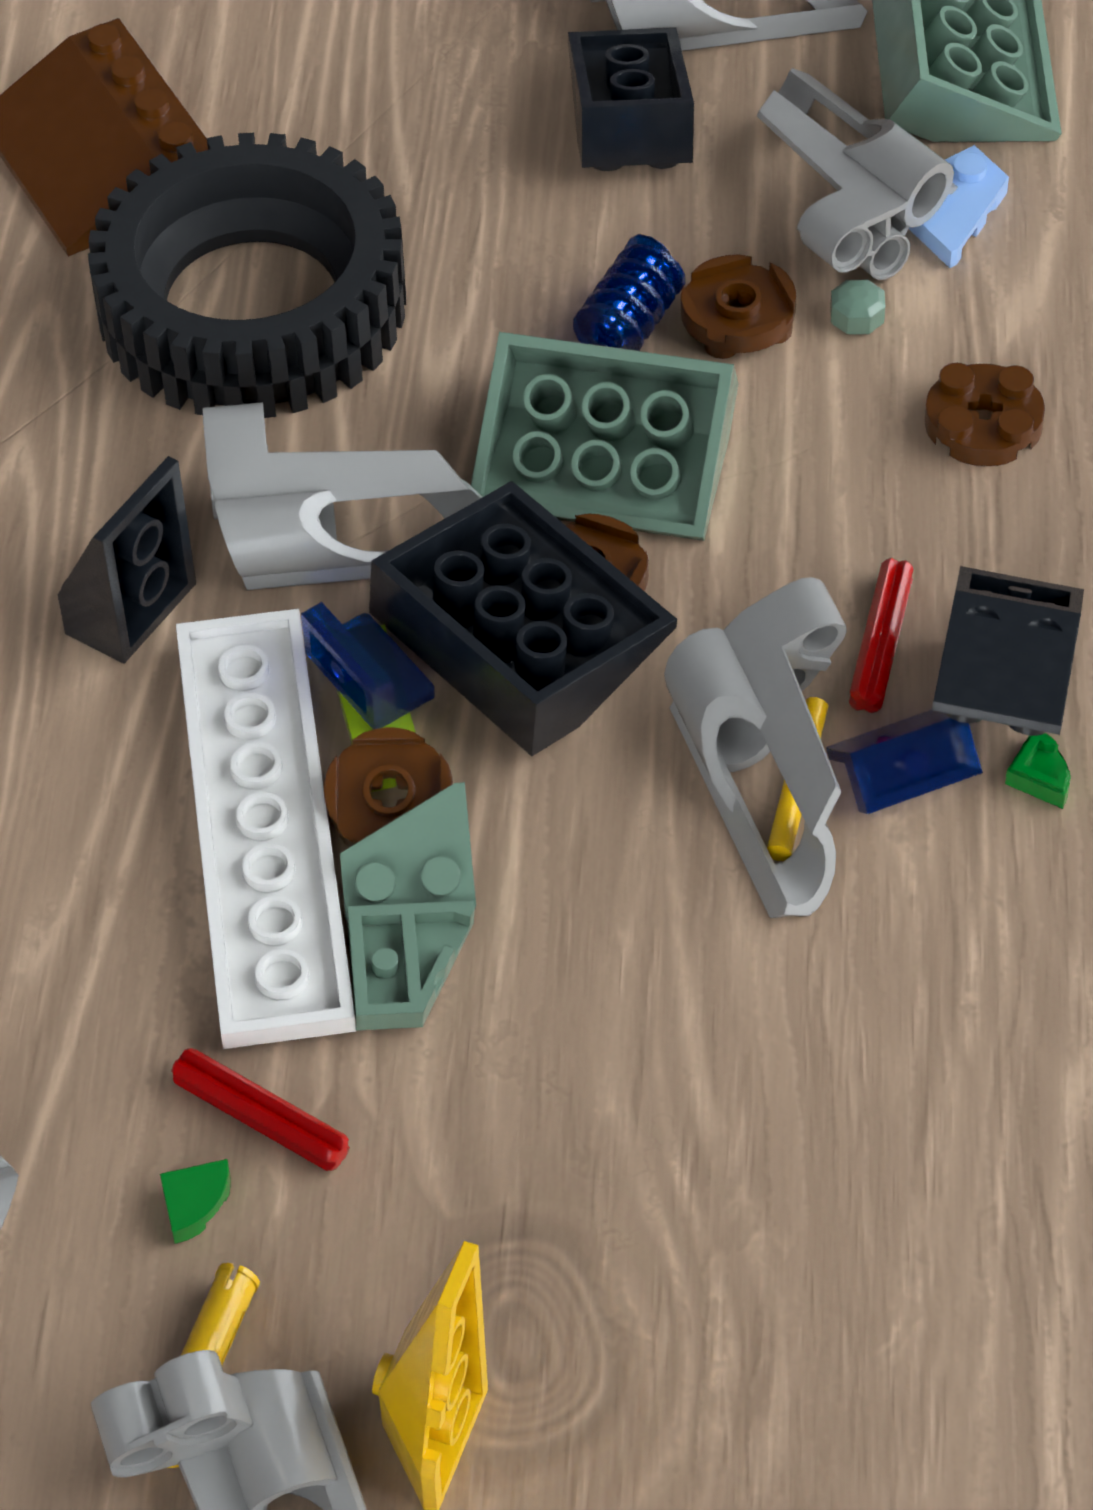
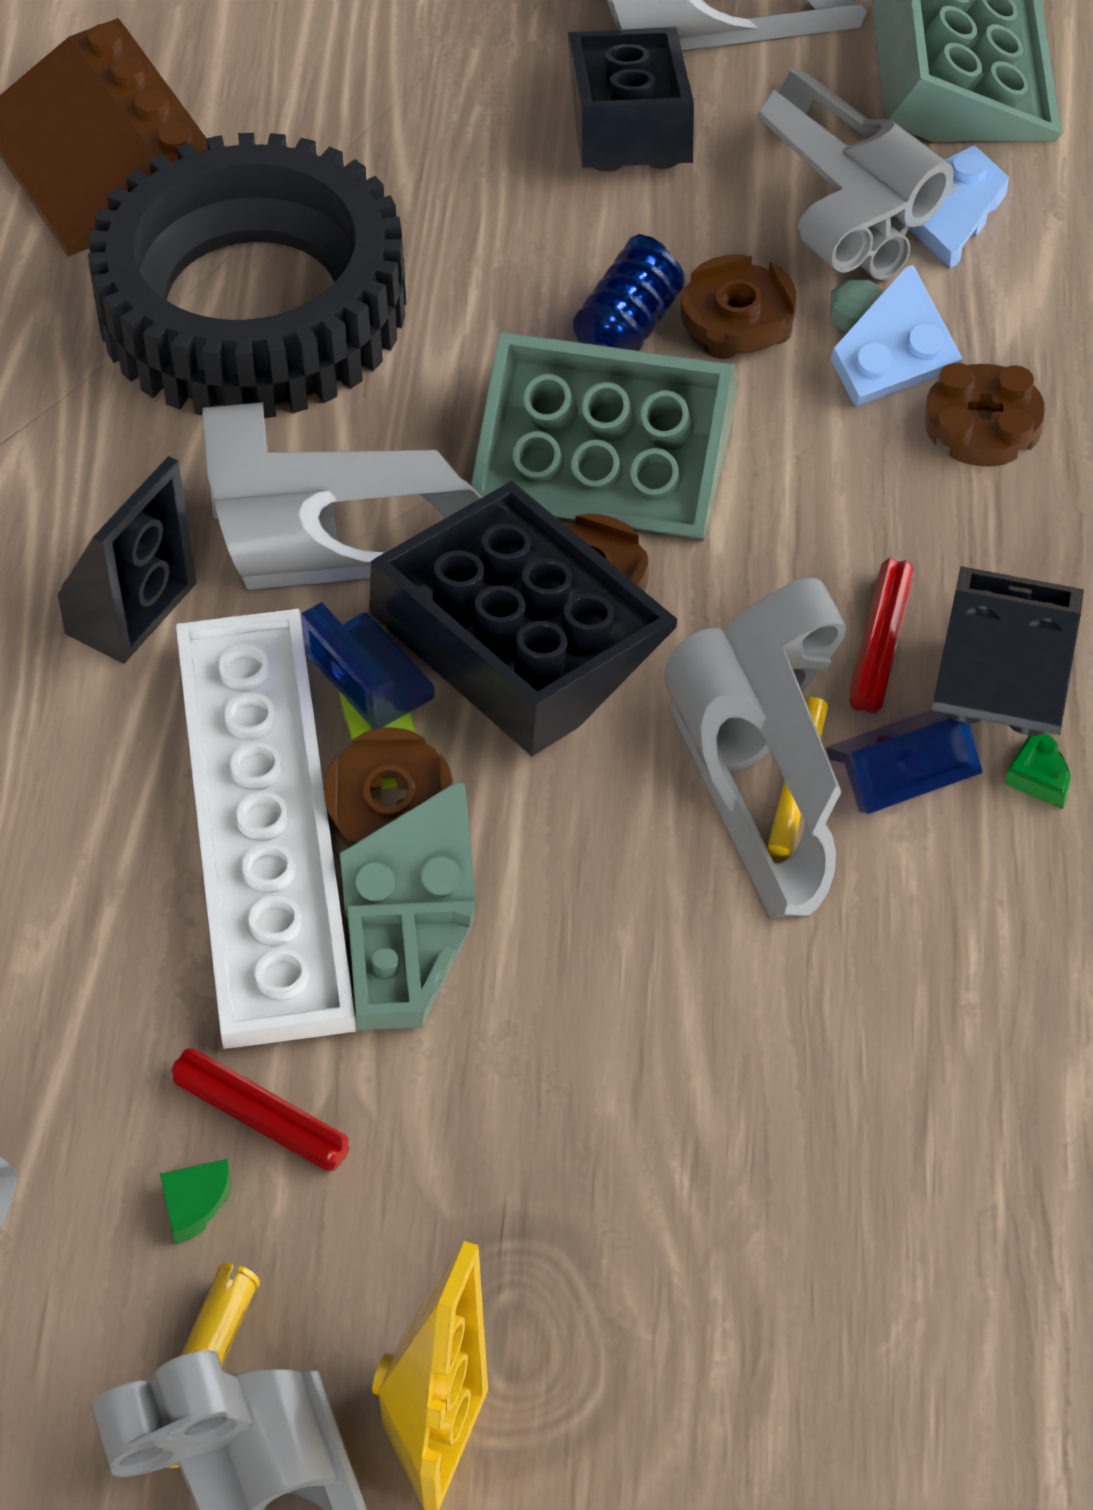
none -> light blue wing [830,265,963,407]

